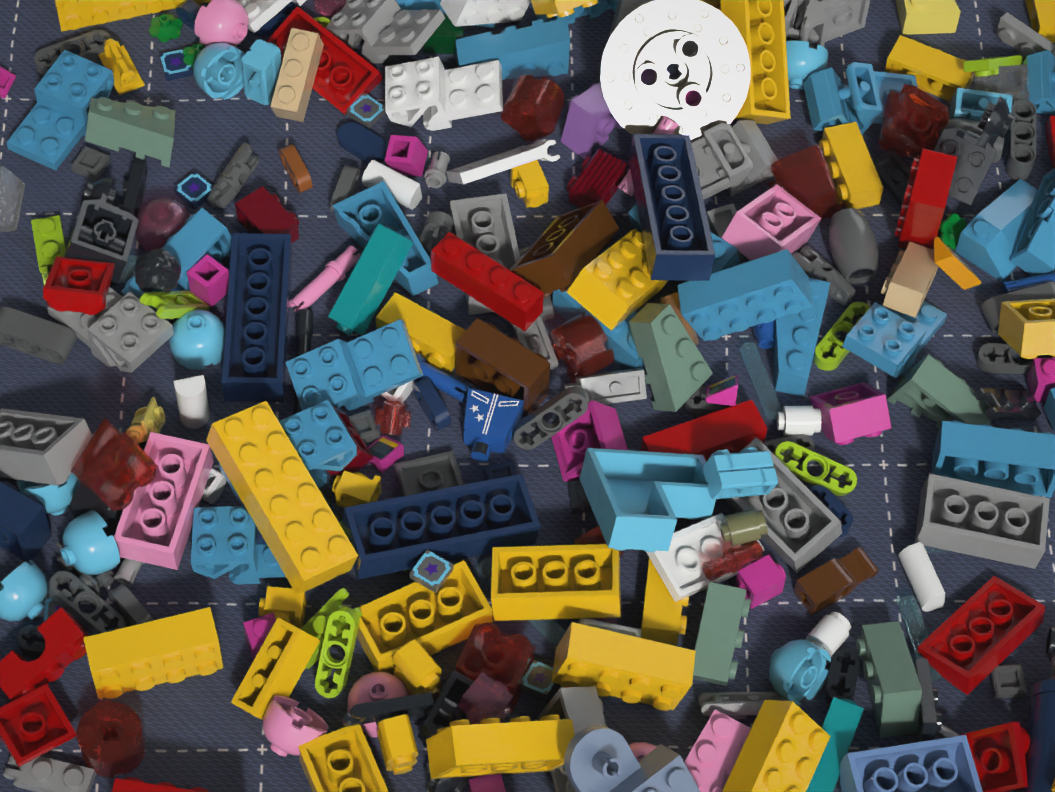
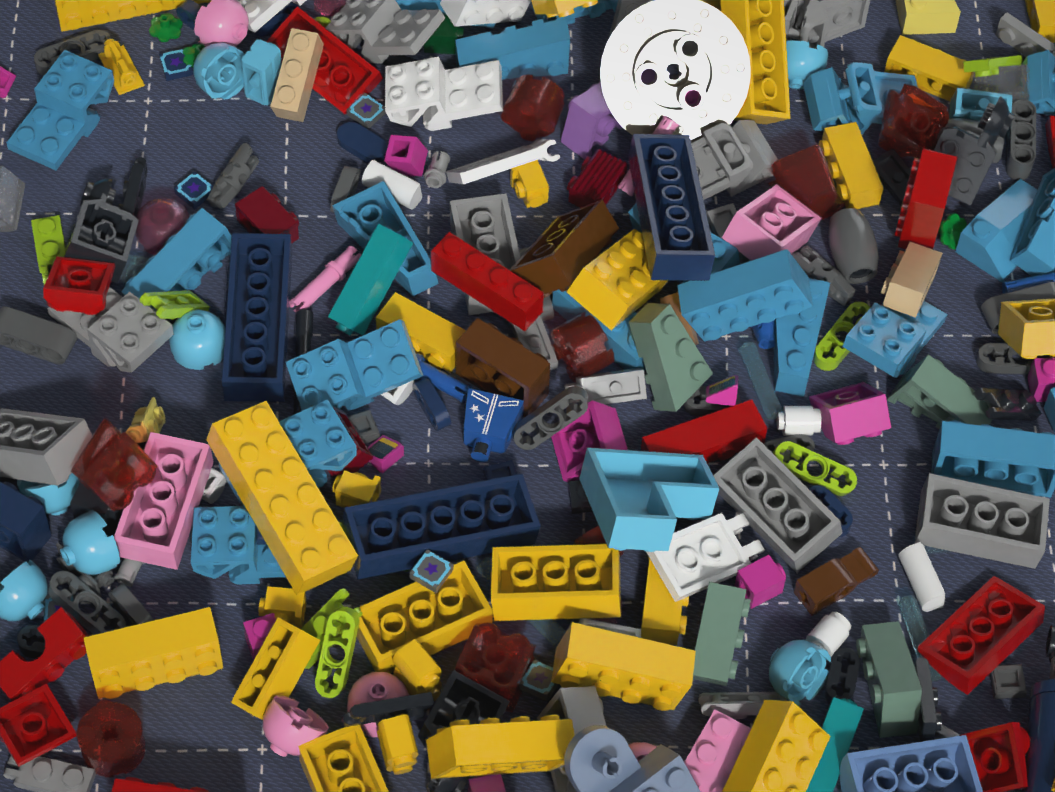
dark grey tile [71,145,111,182] -> none
sand green wedge [85,97,176,168] -> none
black piece [135,248,181,293] -> none
white brick [173,375,210,429] -> none
dark pink brick [187,254,229,308] -> none
dark orange beam [278,144,313,193] -> none
clear red gear [374,400,412,435] -> none
dark grey tile [394,451,465,496] -> none
dark grey beam [419,211,454,252] -> none
clear pink brick [457,672,513,724] -> none
clear red pin [702,540,763,581] -> none
medium azure brick [703,447,778,500] -> none
olive brick [720,509,768,547] -> none
light orange slope [934,237,981,290] -> none

